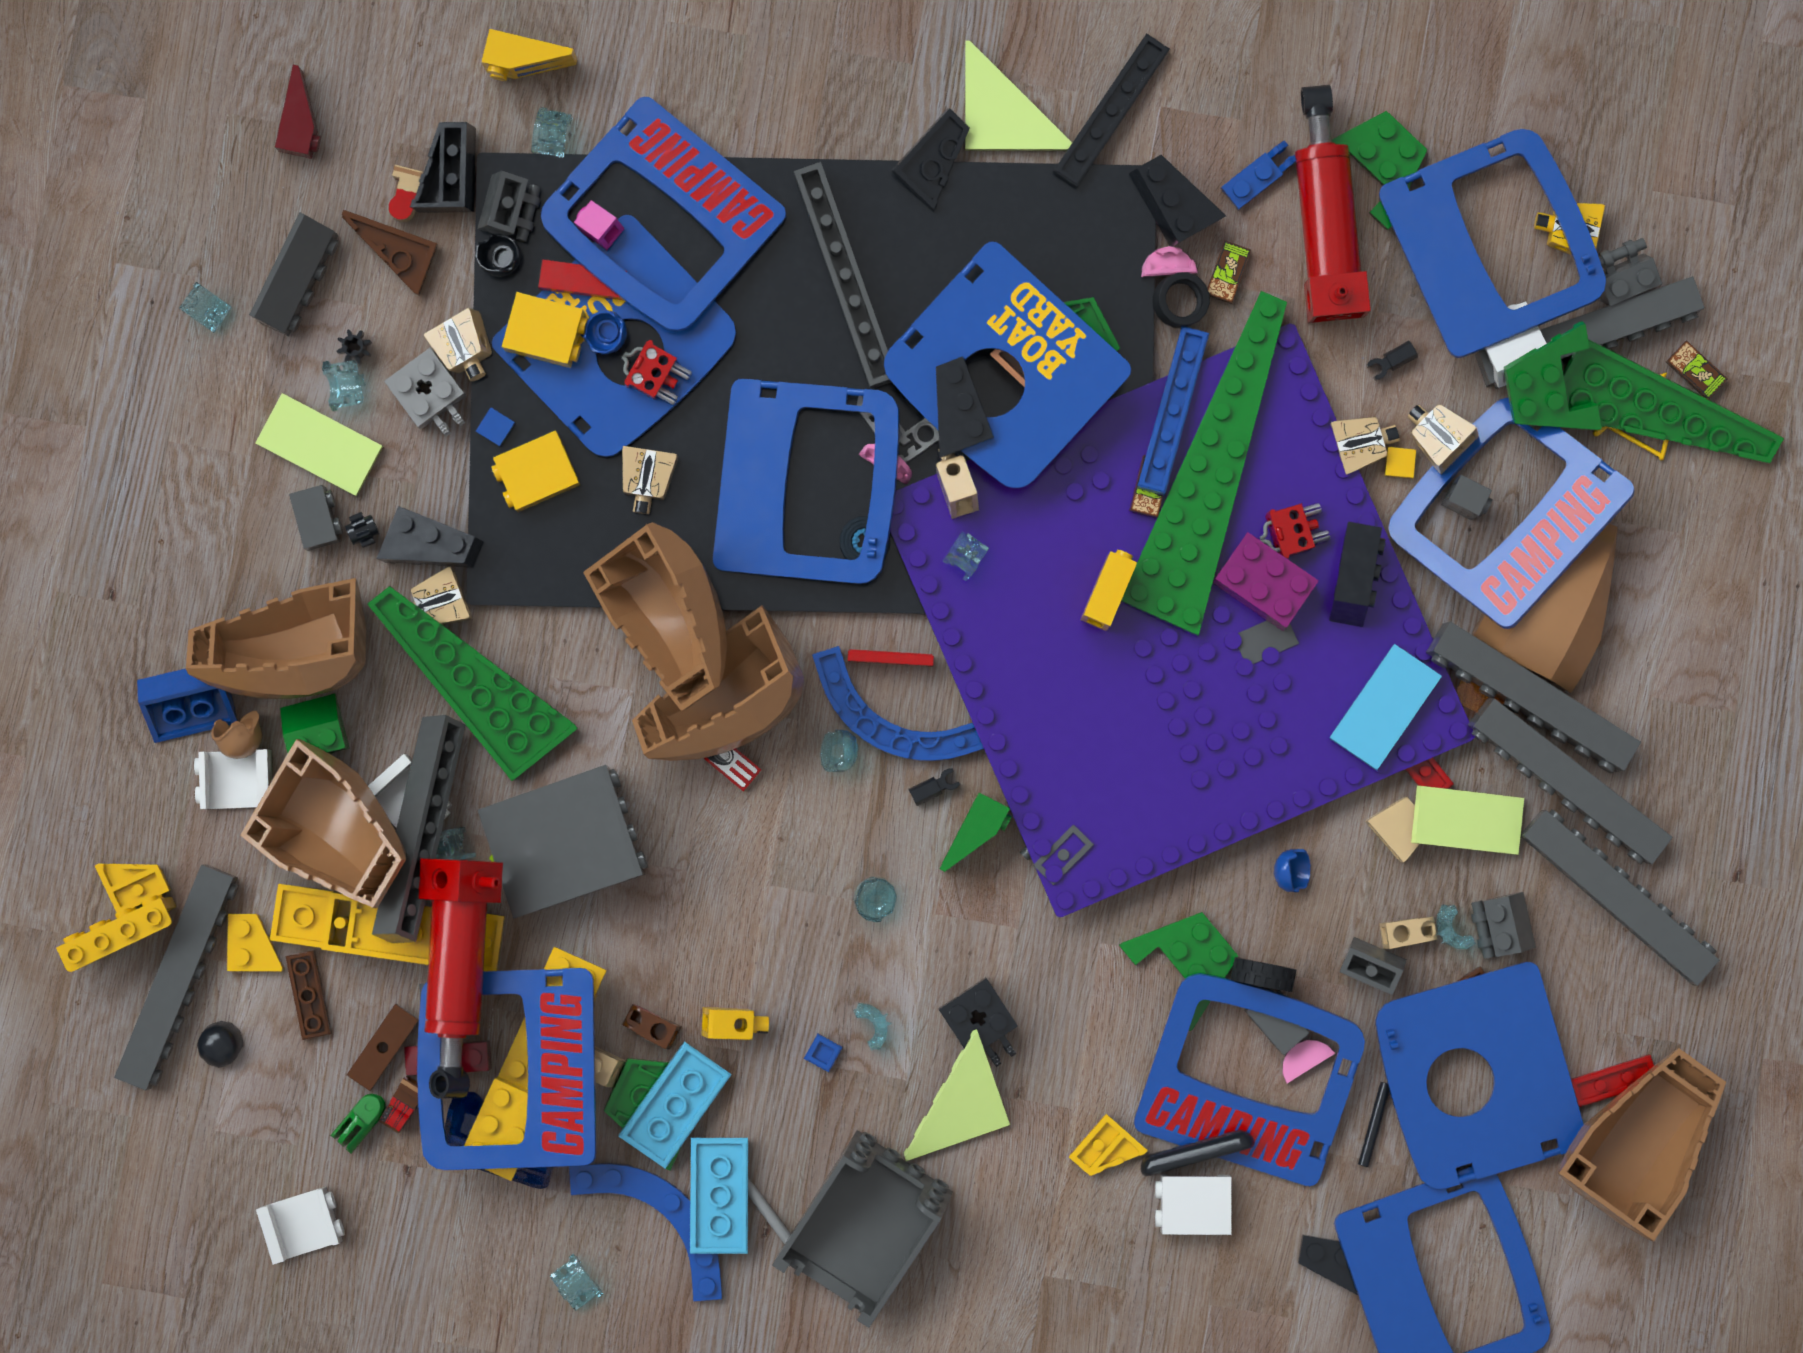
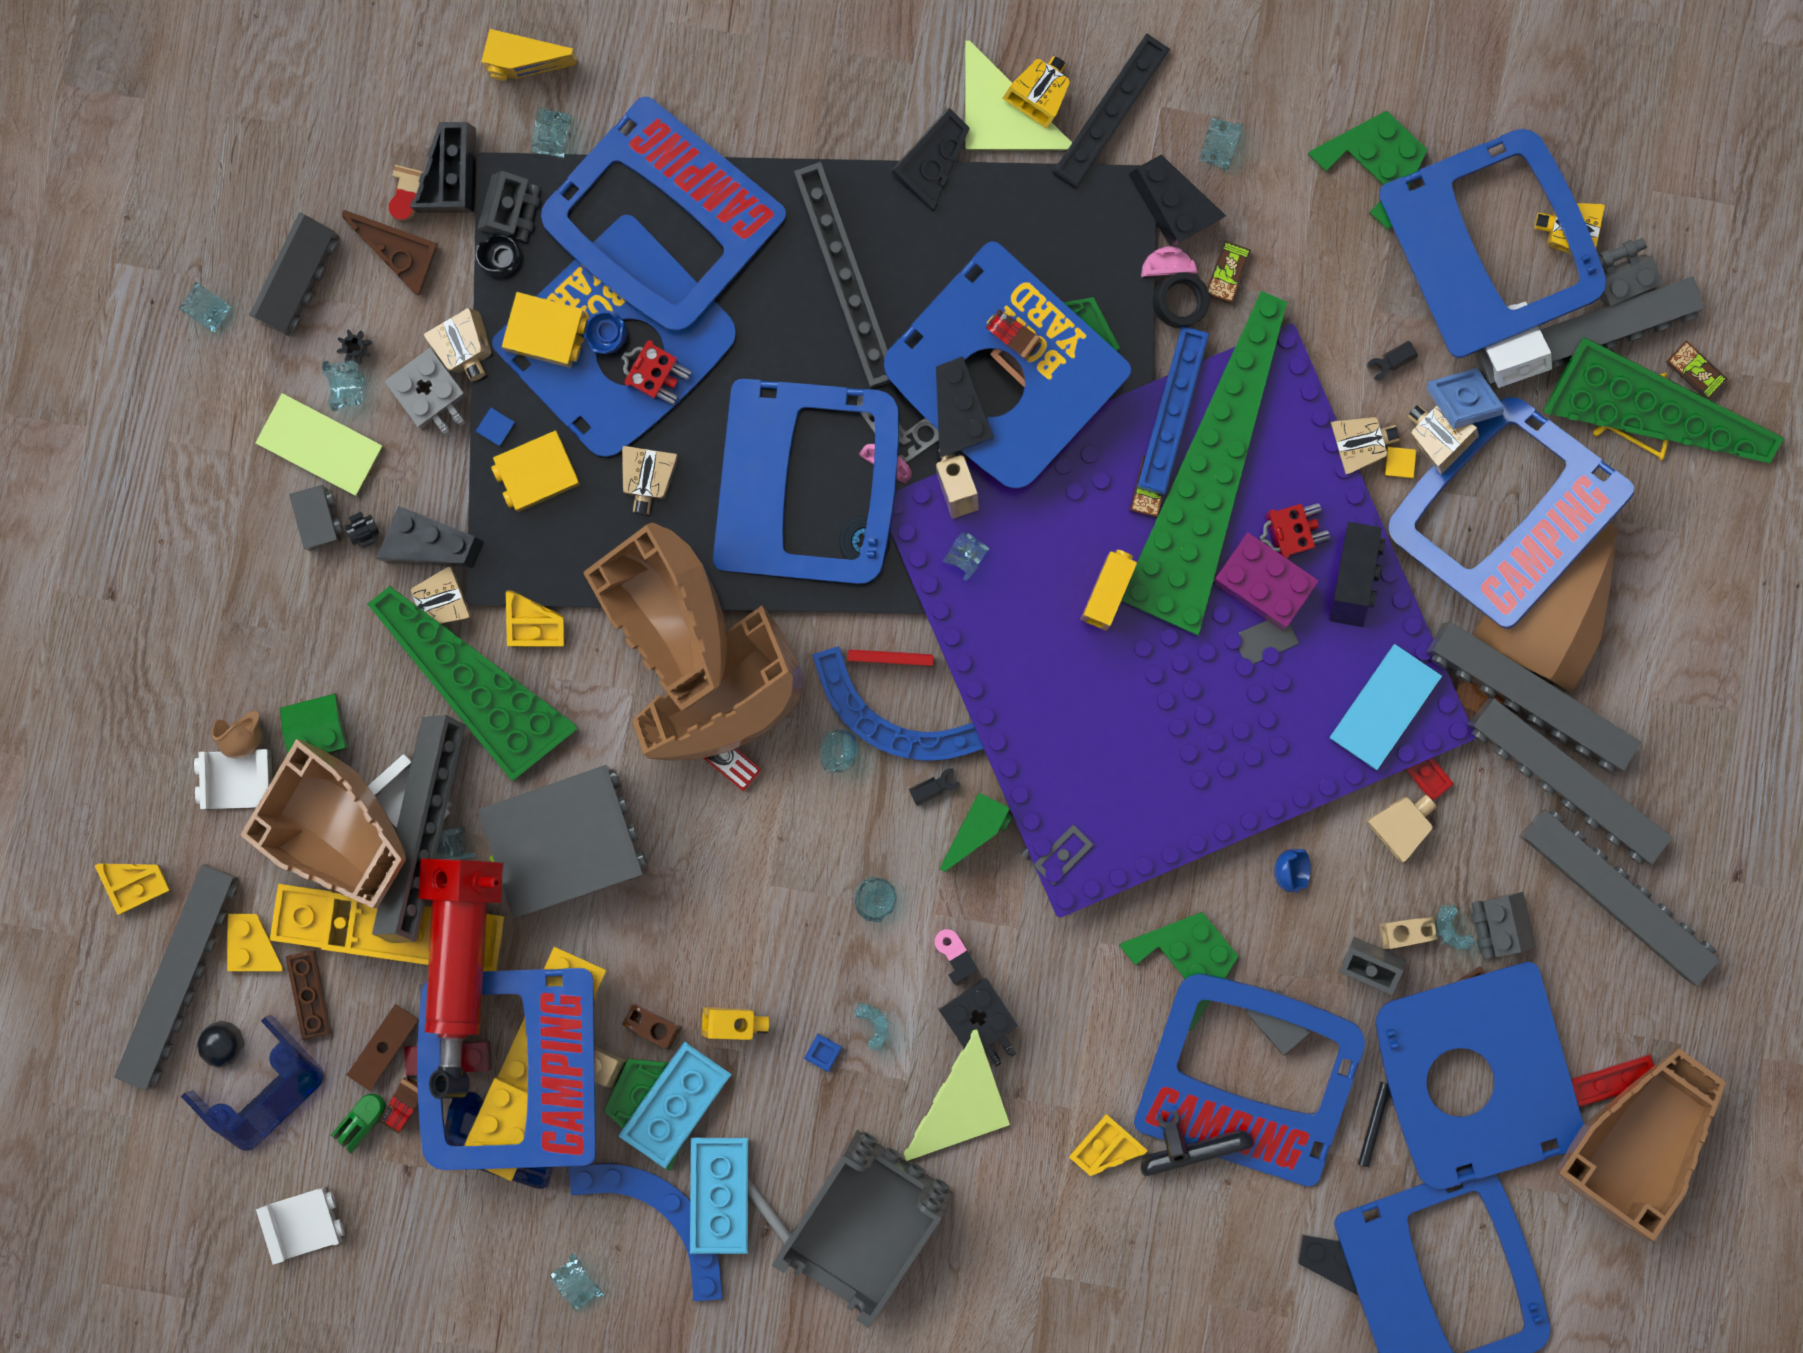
yellow bracket [56,894,176,972] -> none
blue slope [137,668,238,743] -> none
medium nougat windscreen [186,578,366,699] -> none
dark red slope [275,64,321,159] -> none
red tile [538,260,628,301] -> none
brick [574,200,625,250] -> none
white panel [1155,1174,1231,1235] -> none
blue hinge [1220,140,1296,210] -> none
black tyre [1230,957,1297,992] -> none
bright pink tile [1282,1040,1335,1083] -> none
red piece [1295,85,1371,323] -> none
yellowish green tile [1411,786,1524,855] -> none
dark grey brick [1441,475,1493,520] -> none
green wing [1504,321,1602,430] -> none
none -> clear blue windscreen [181,1015,324,1151]
none -> yellow wing [506,590,565,646]
none -> leg [935,929,979,984]
none -> leg [985,309,1042,361]
none -> yellow torso [1002,57,1070,129]
none -> black bar [1158,1110,1189,1163]
none -> clear light blue piece [1198,117,1243,171]
none -> medium blue tile [1426,368,1505,429]

